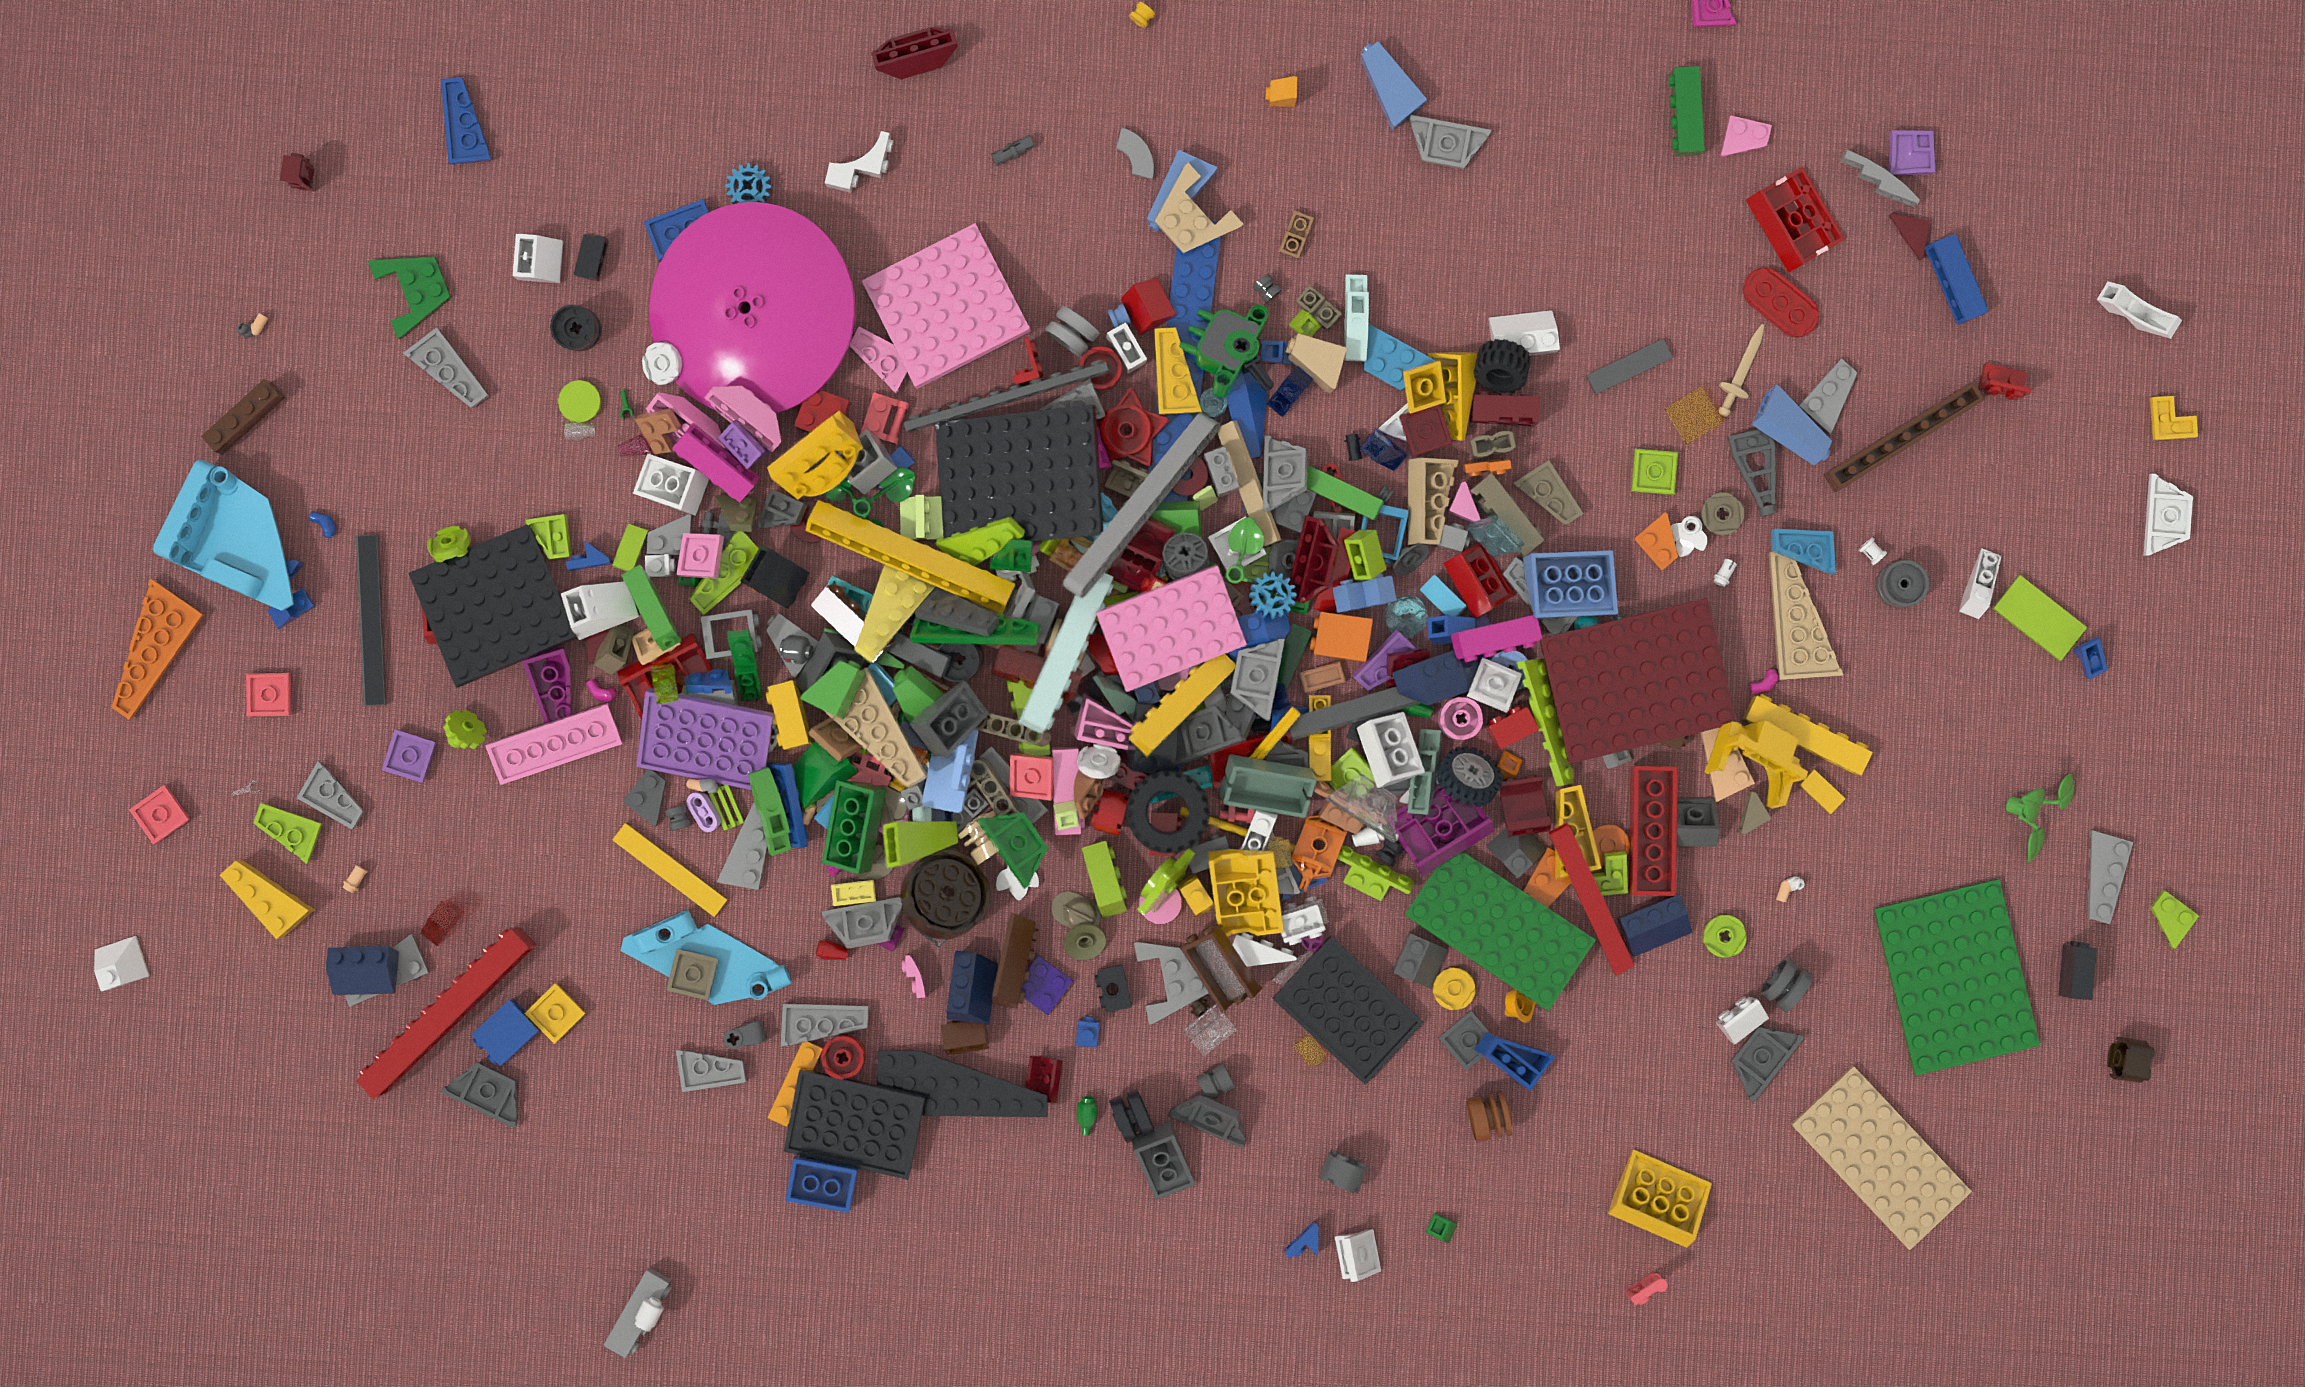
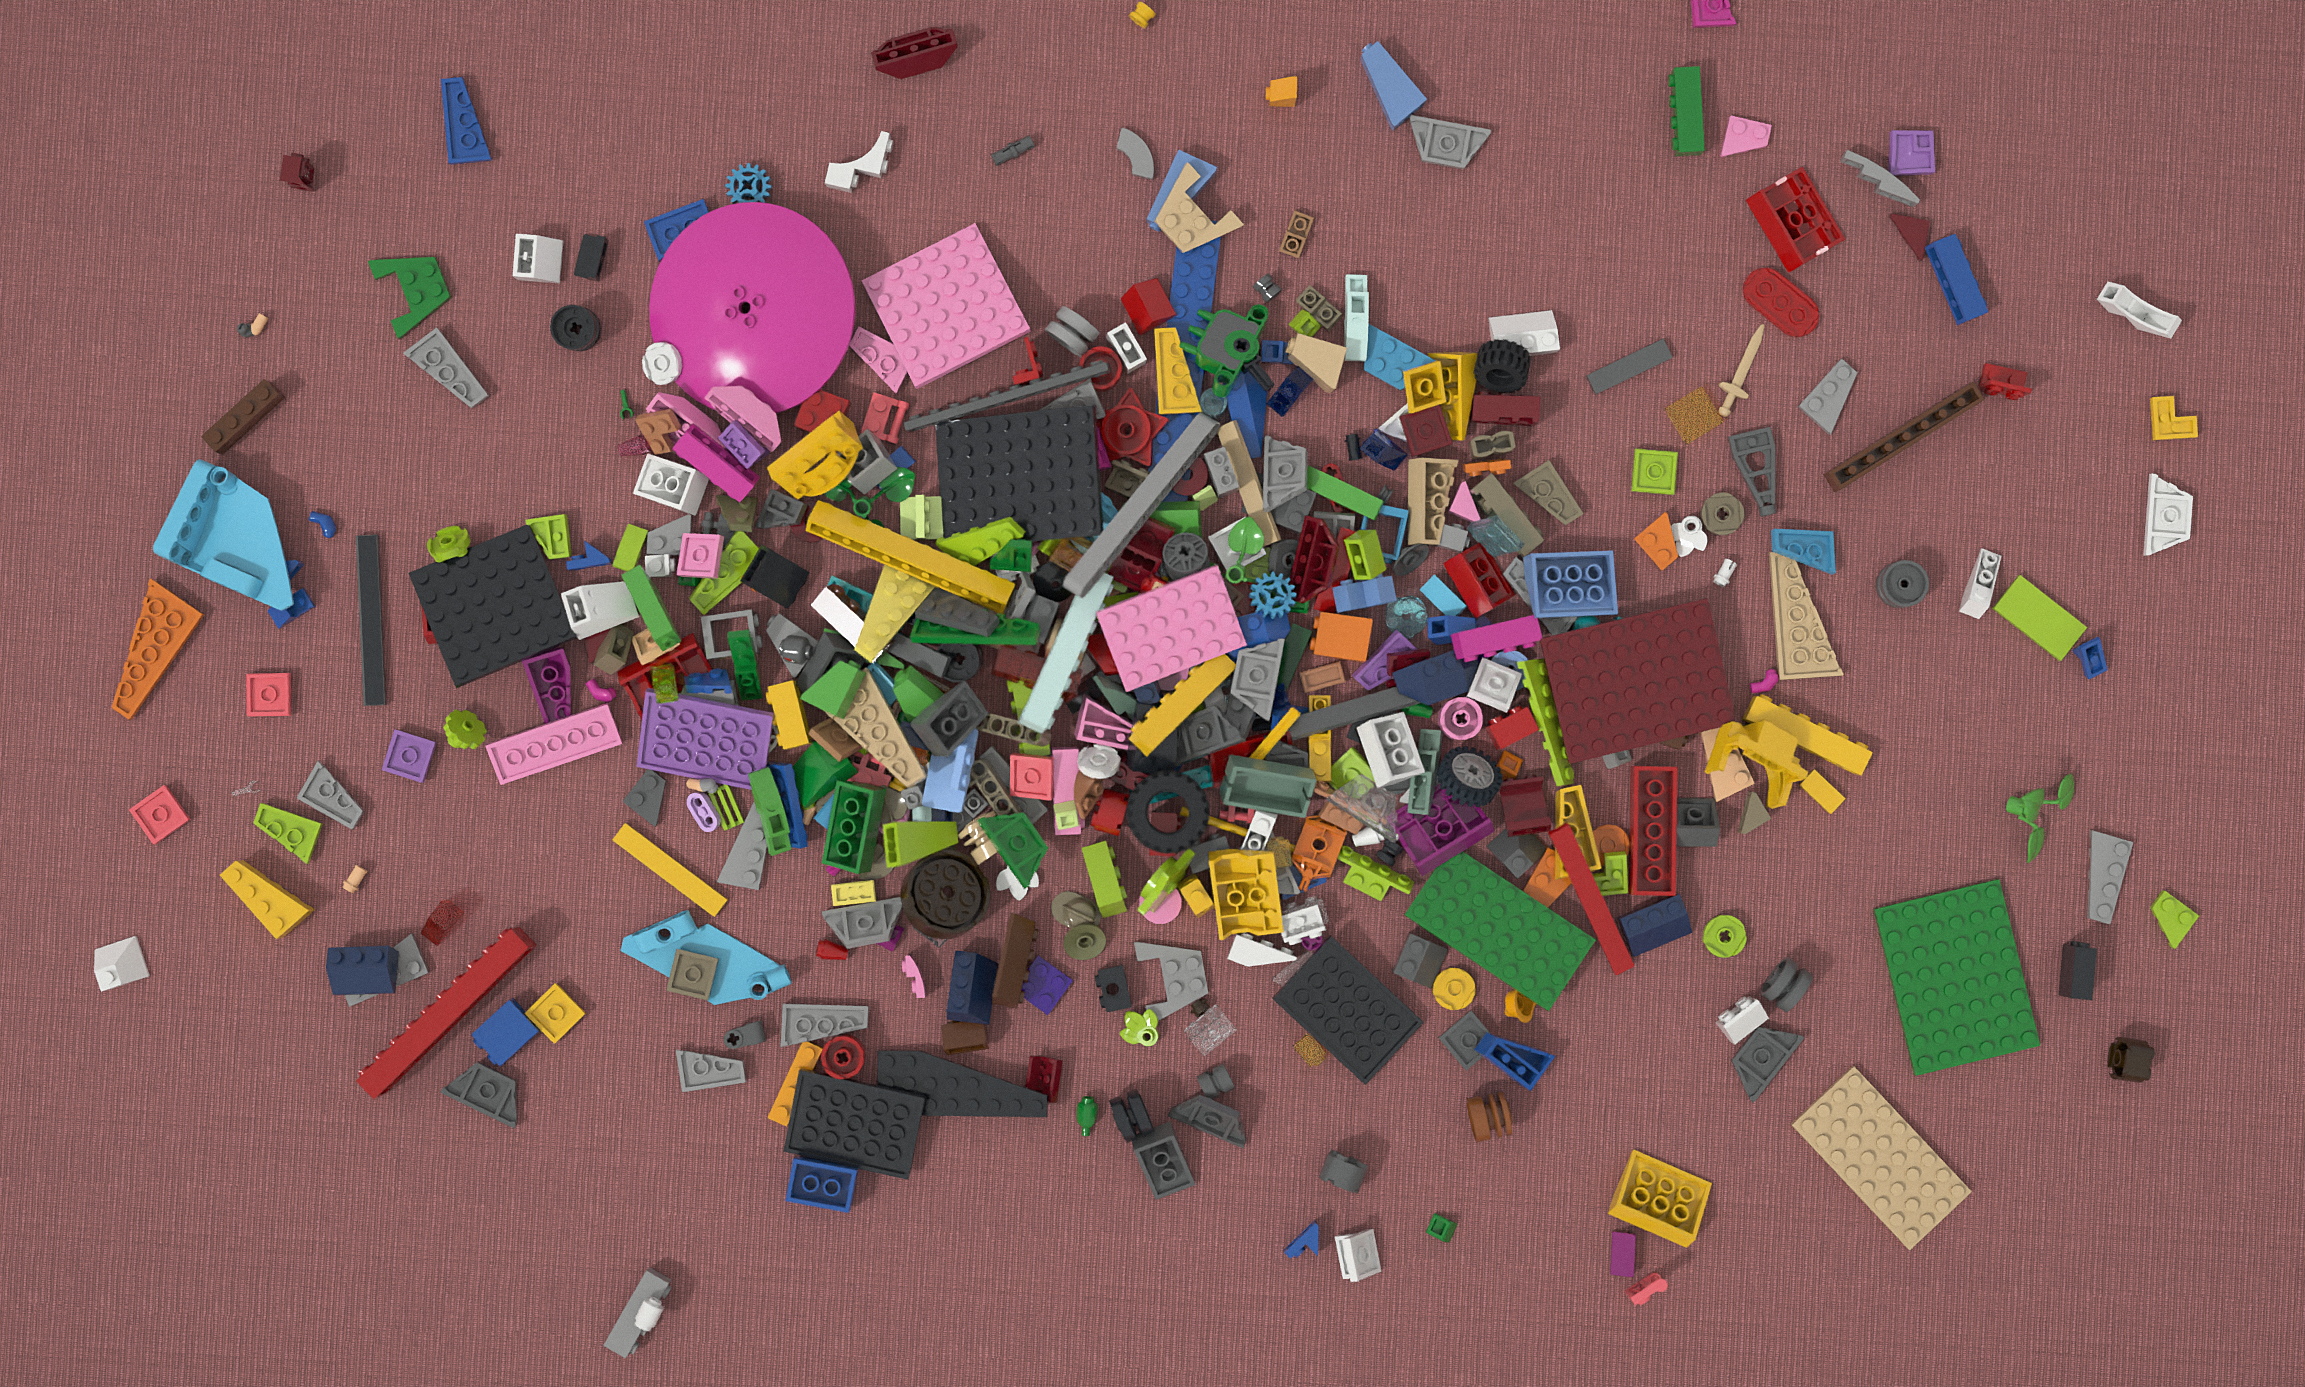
lime tile [558,380,602,423] -> none
clear cone [564,421,595,442] -> none
dark grey wheel [665,805,691,831] -> none
blue bracket [1076,1016,1100,1048] -> none
medium blue wheel [1107,304,1131,329] -> none
reddish brown door [1181,924,1262,1013] -> none
medium blue slope [1752,384,1832,465] -> none
arm [1776,876,1804,903] -> none
white bush [1858,537,1887,565] -> none
none -> black dish [1033,561,1073,602]
none -> lime plate [1120,1008,1159,1046]
none -> magenta slope [1610,1231,1636,1277]

